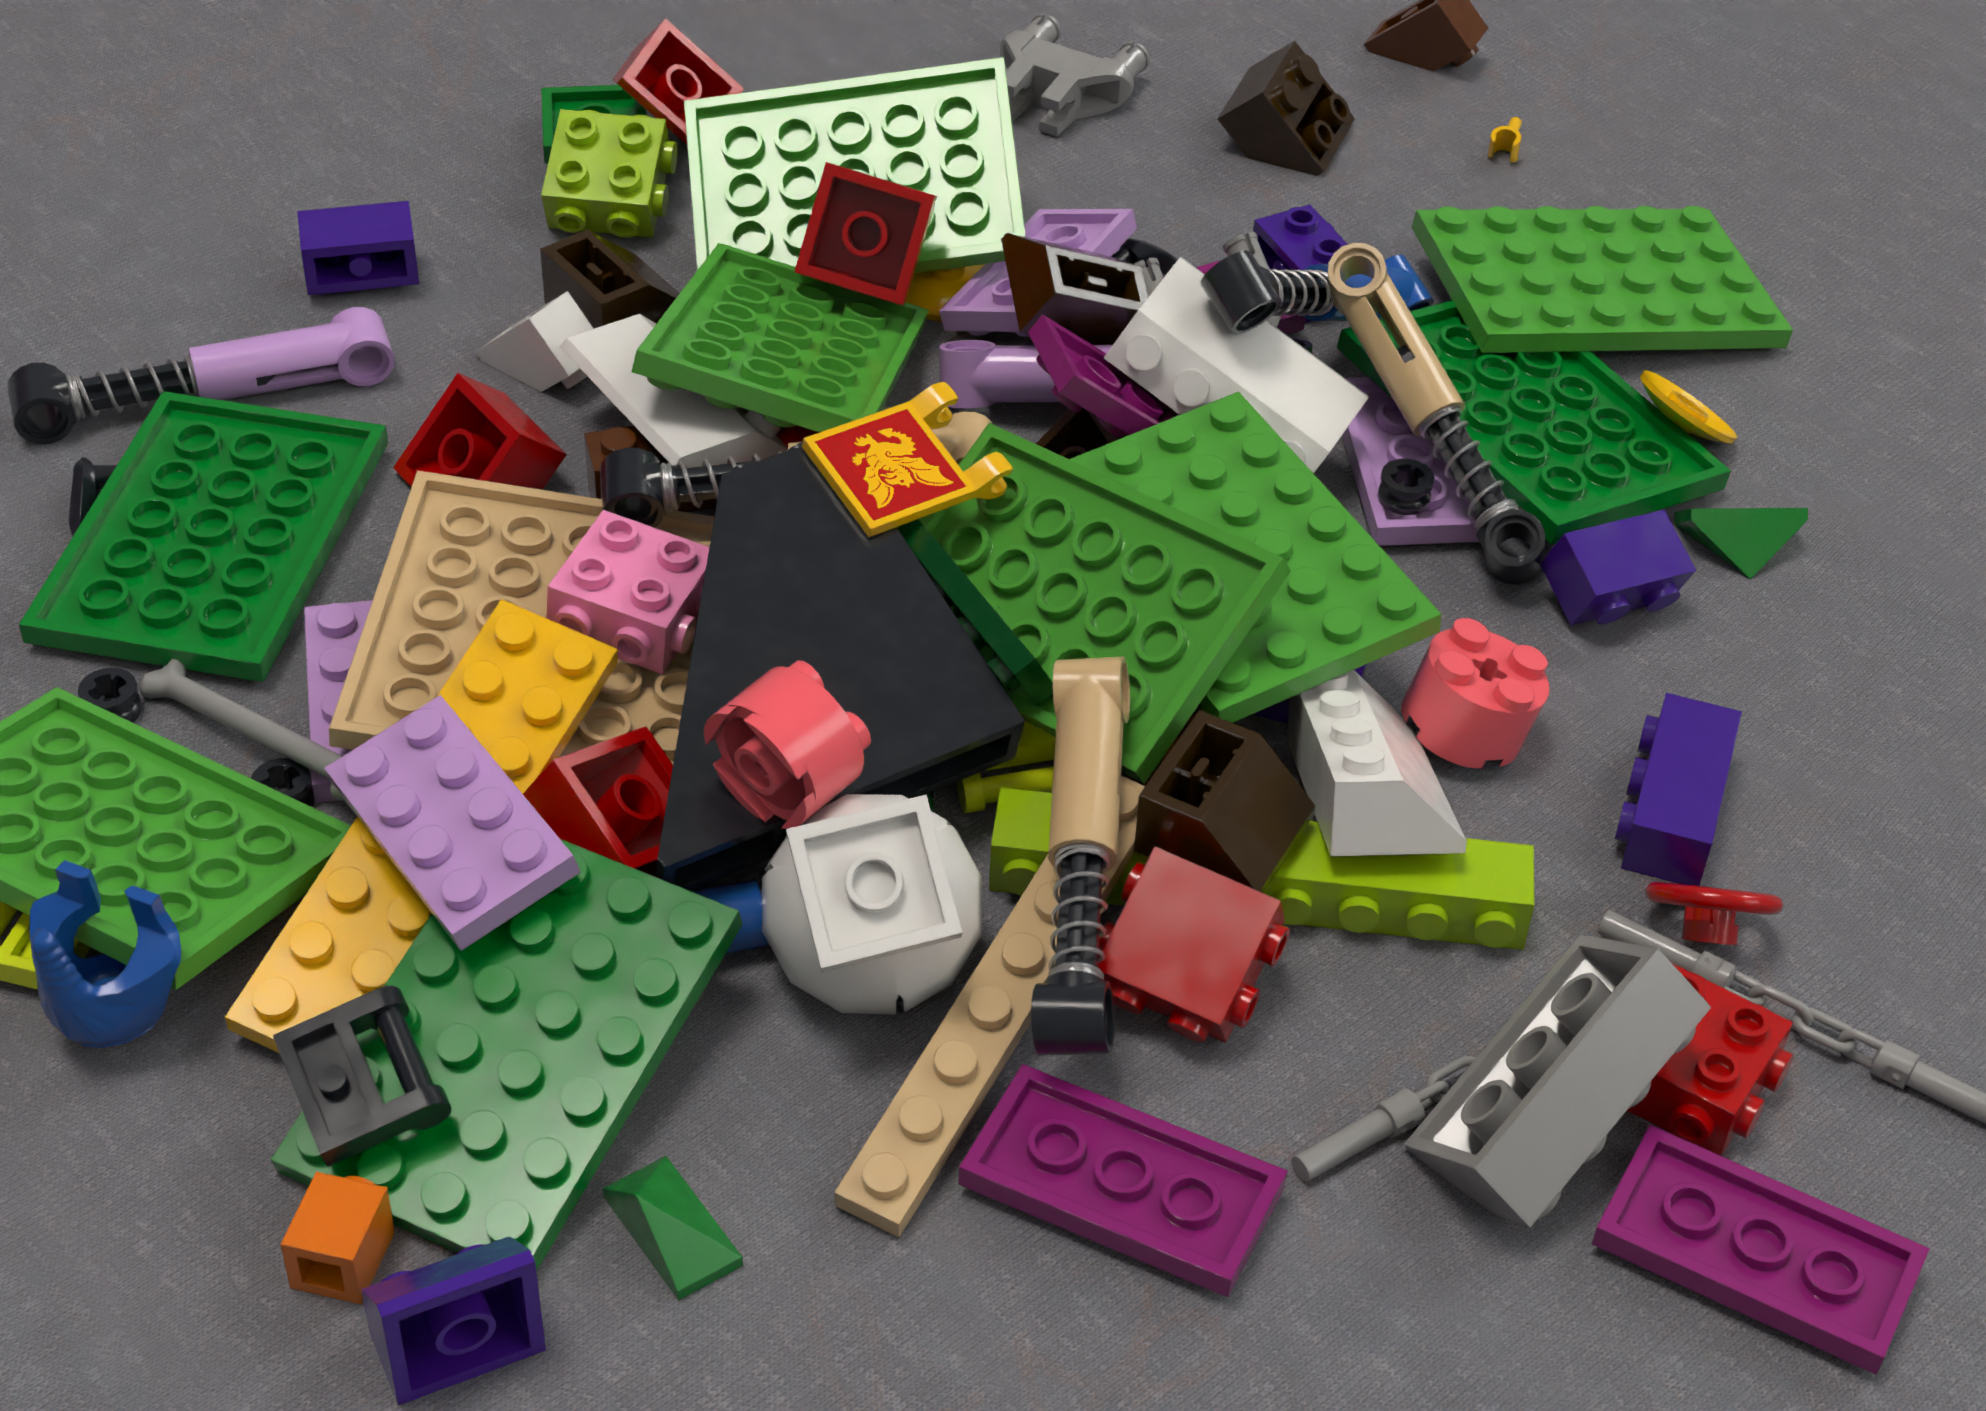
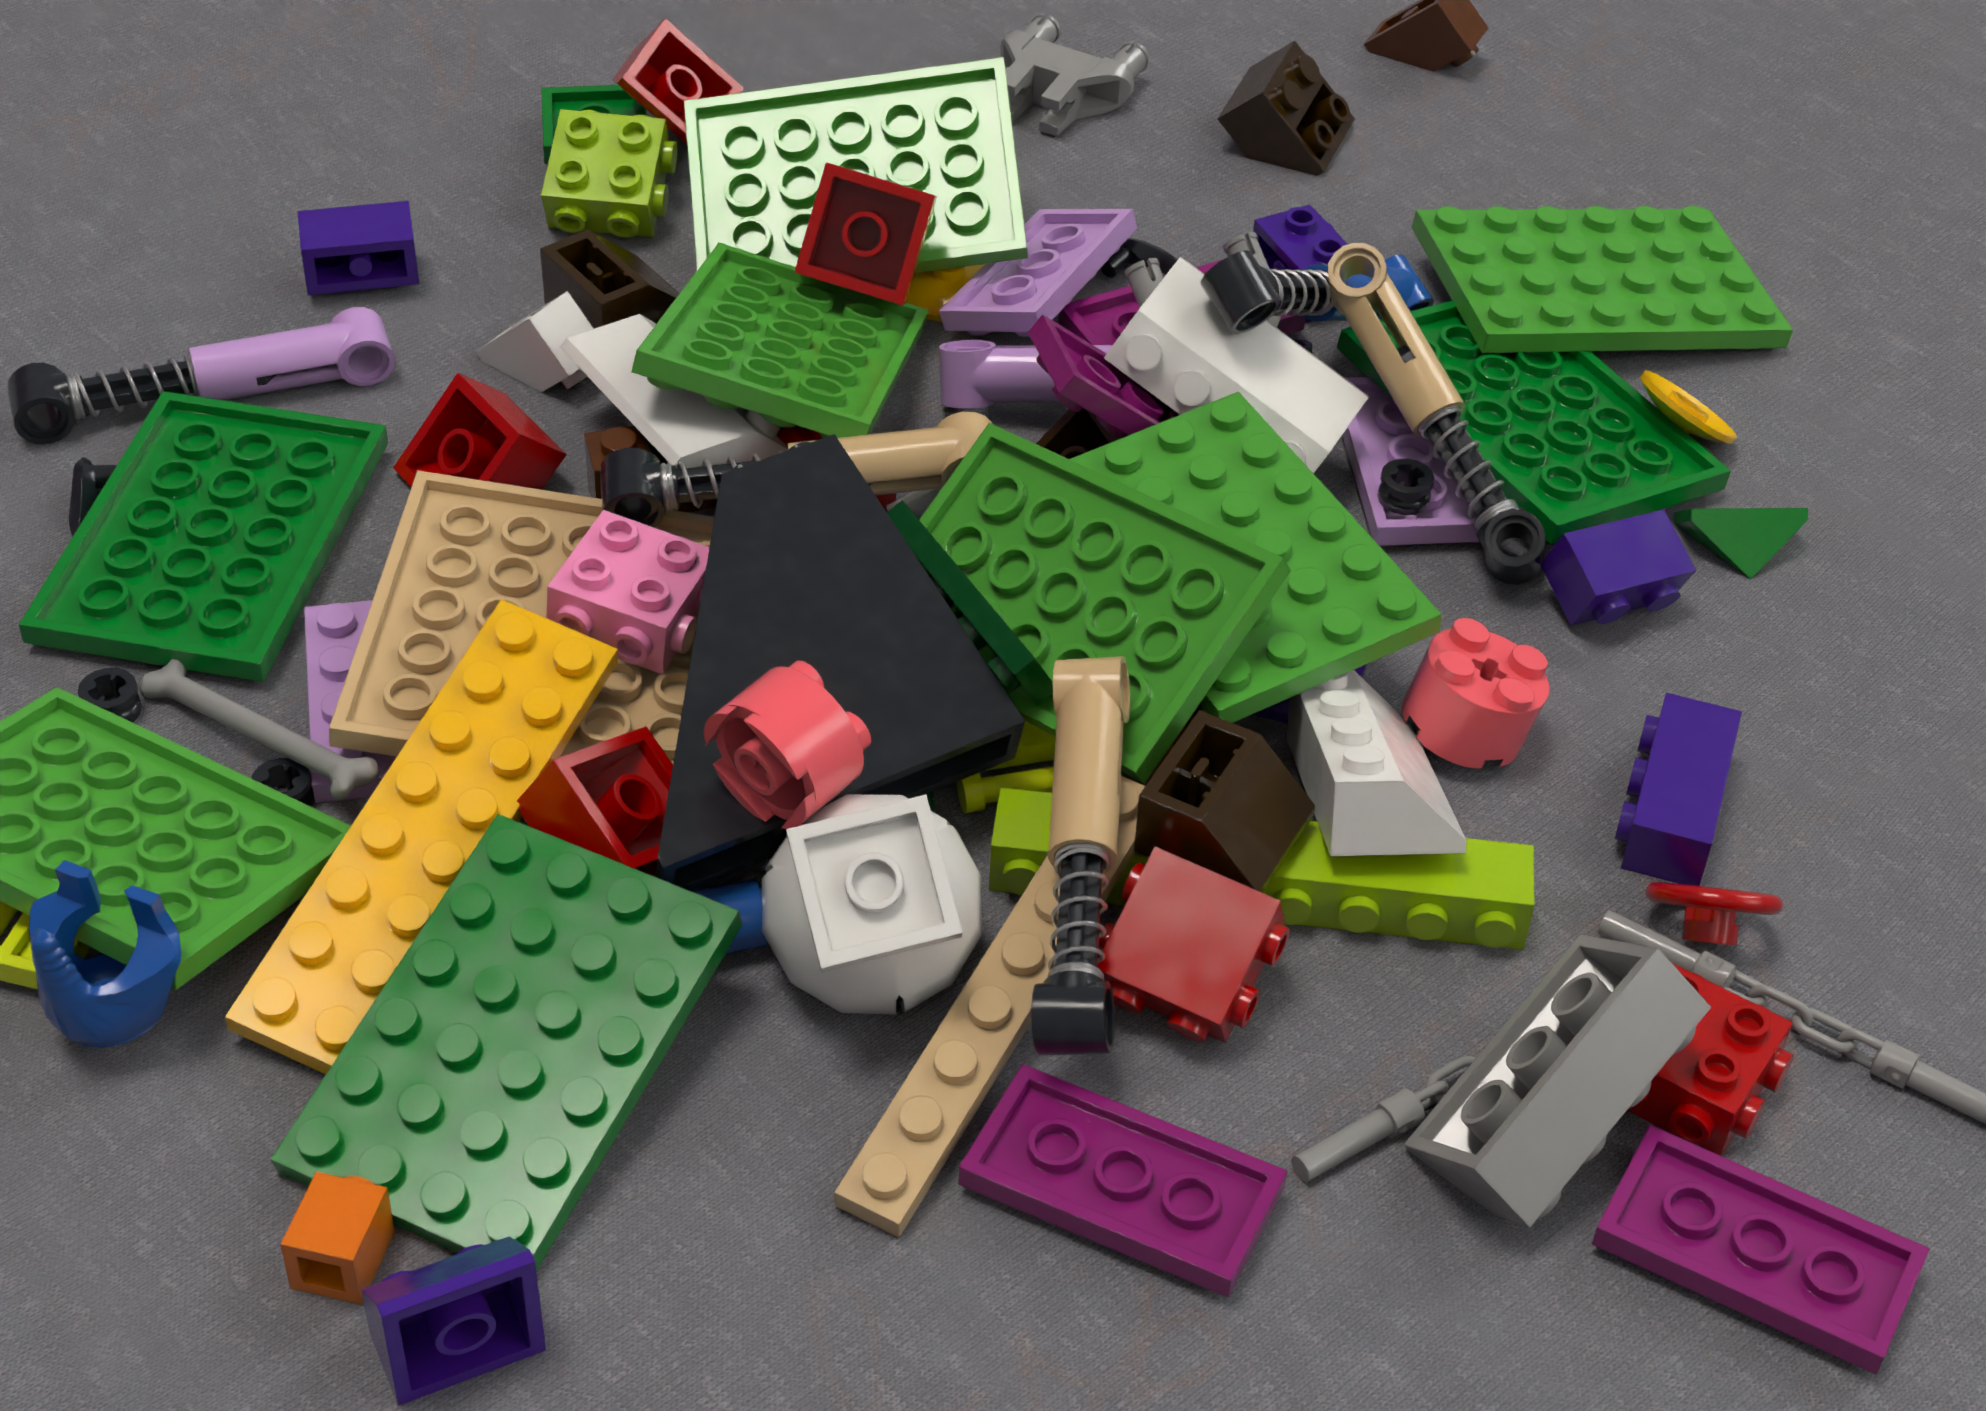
black plate [273,986,452,1167] -> none
lavender plate [324,695,581,951] -> none
green slope [602,1156,743,1300] -> none
flag [802,382,1013,537] -> none
dark brown slope [1001,233,1148,345] -> none
yellow hand [1488,117,1522,163] -> none

